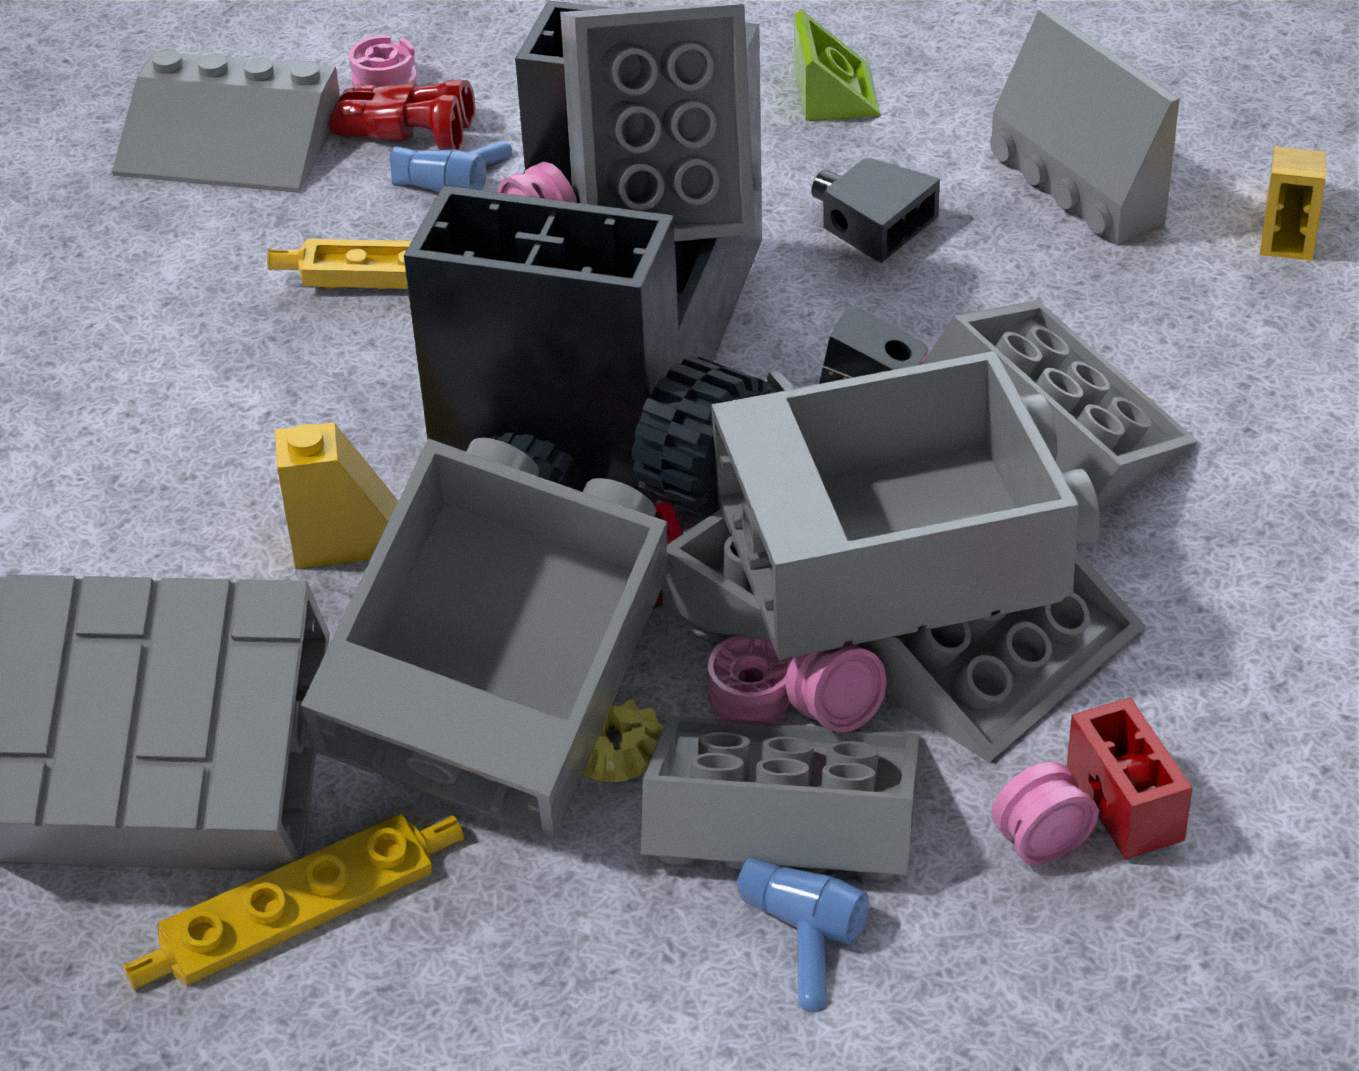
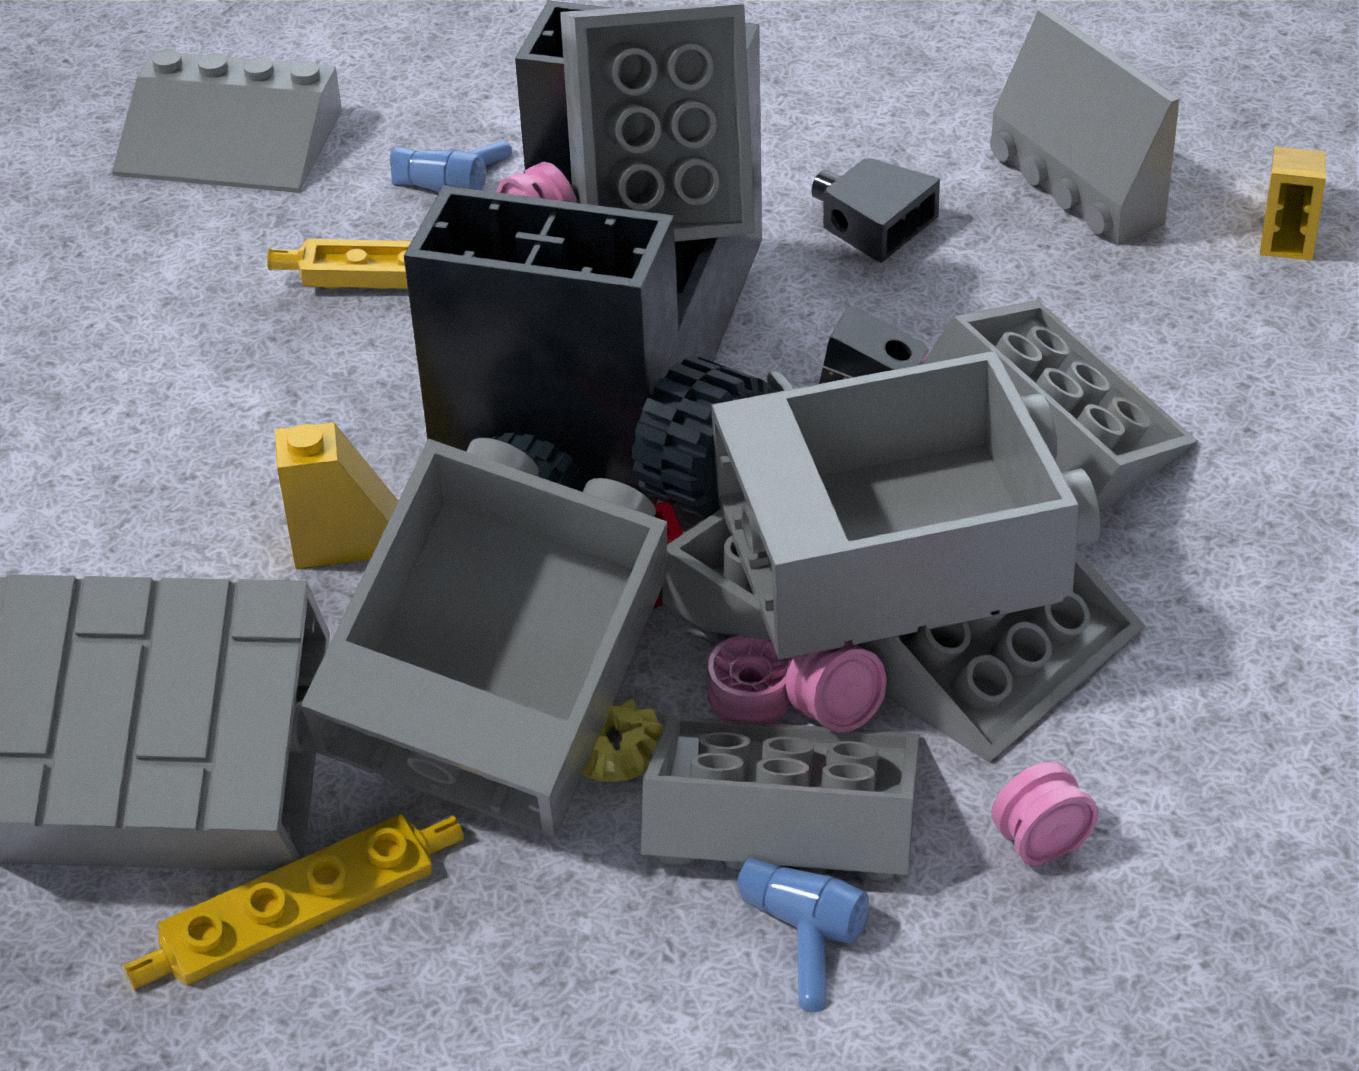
red piece [329,79,476,150] -> none
bright pink wheel [348,35,417,87] -> none
lime slope [794,9,880,121] -> none
red brick [1066,697,1193,860] -> none

